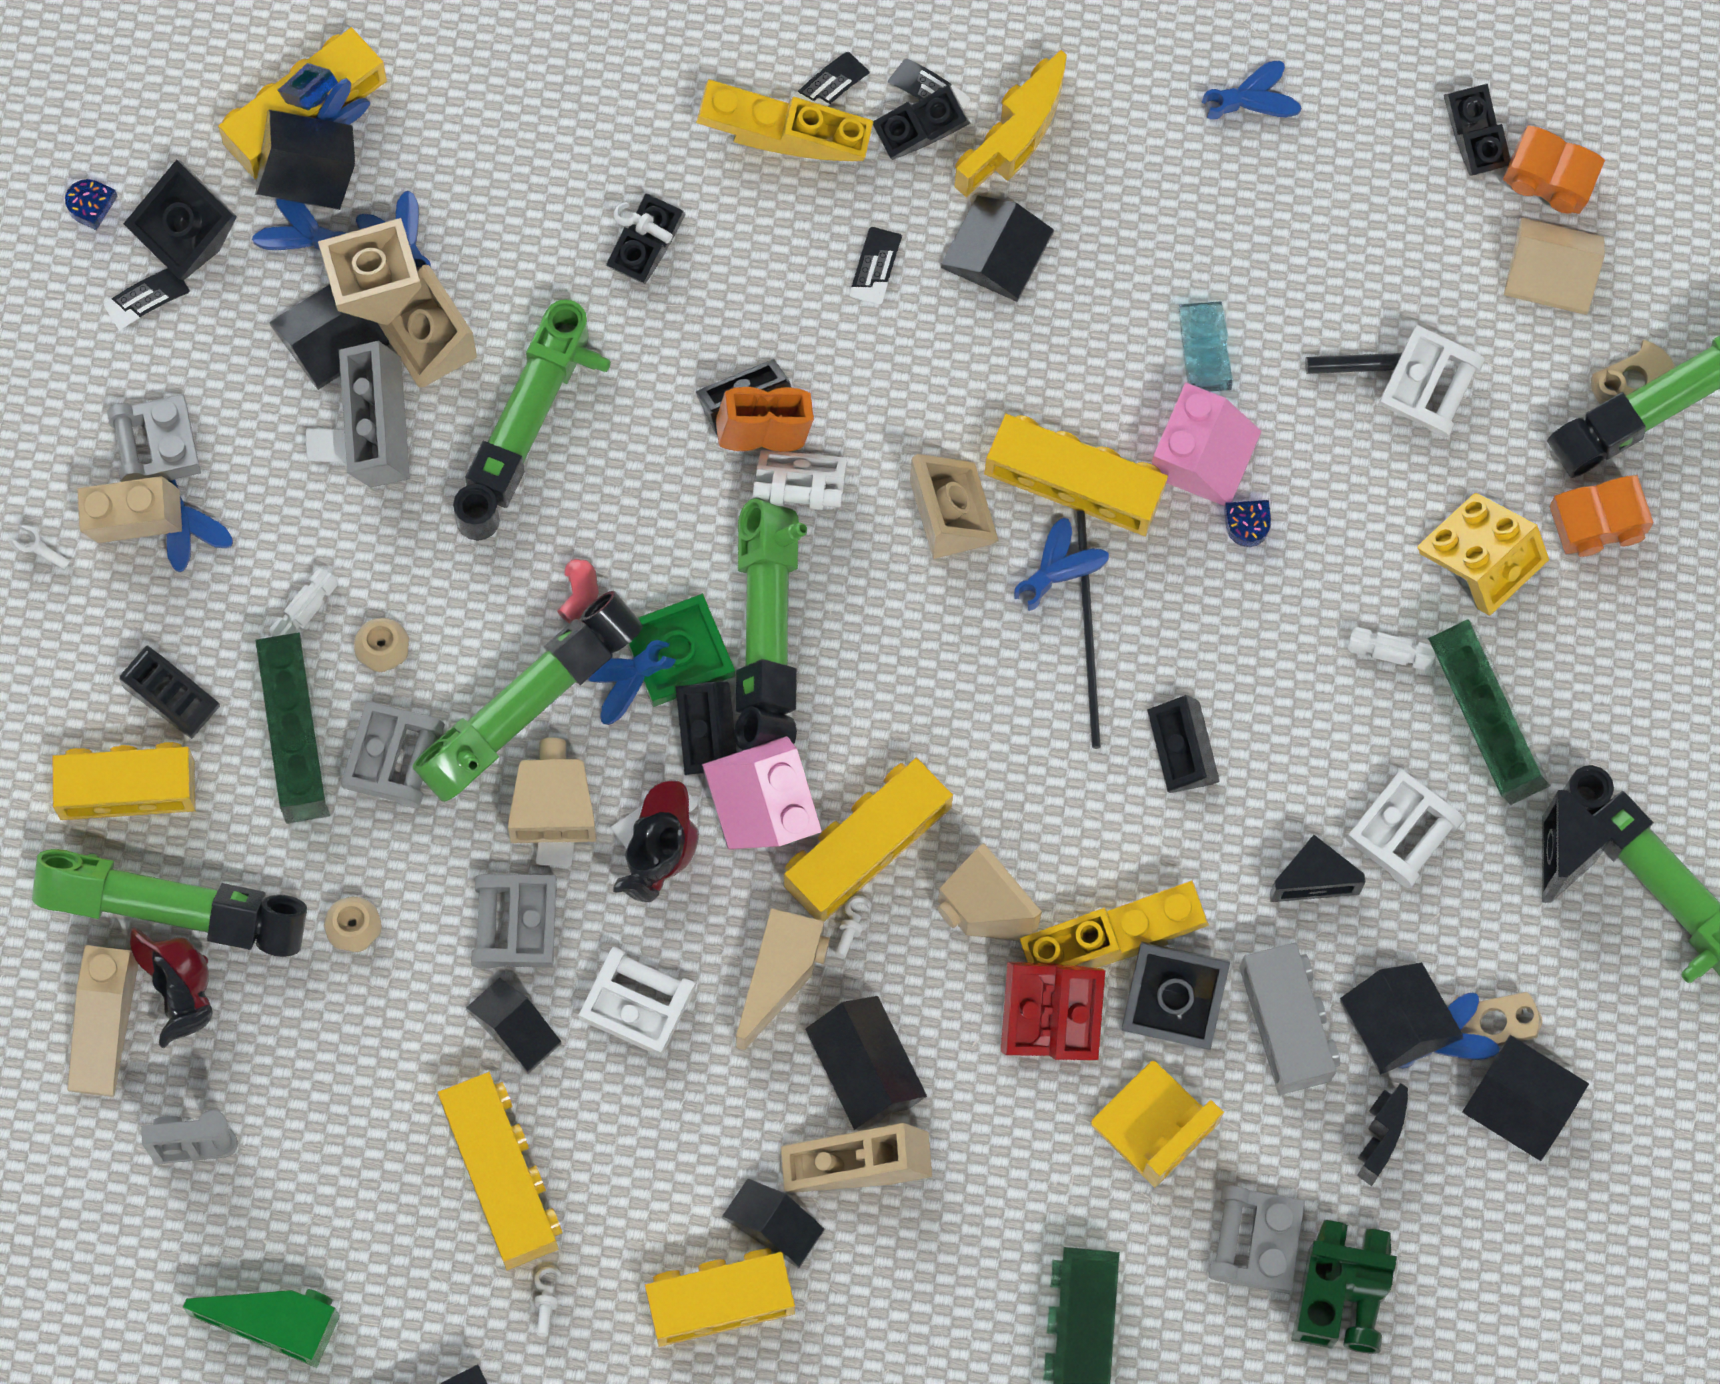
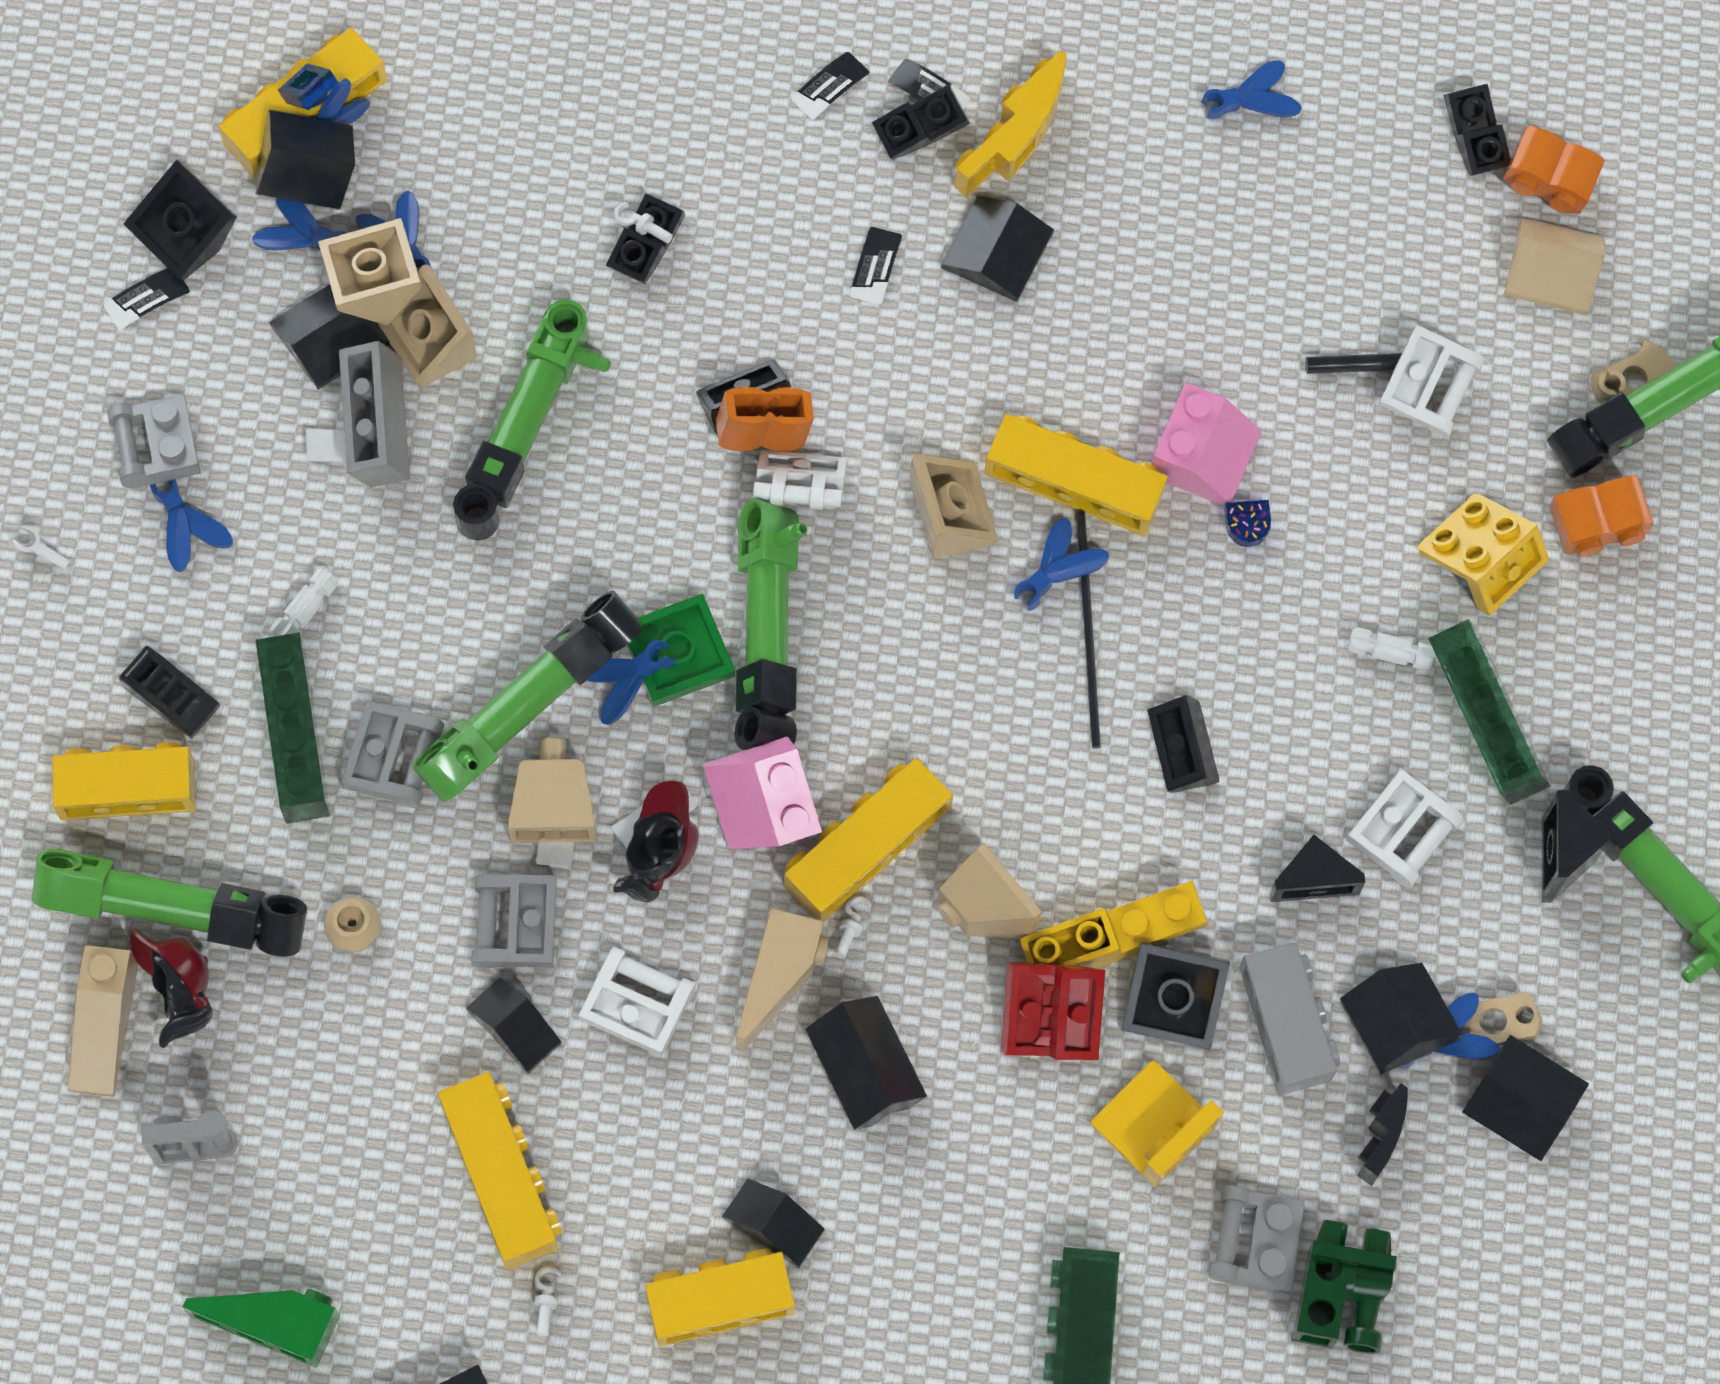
clear blue tile [65,179,118,231] -> none
tan brick [77,476,182,543] -> none
tan plate [354,618,409,672] -> none
coral arm [557,559,599,624] -> none
black slope [675,681,737,775] -> none
yellow slope [696,79,873,161] -> none
tan slope [781,1123,932,1193] -> none
clear light blue slope [1179,301,1233,392] -> none

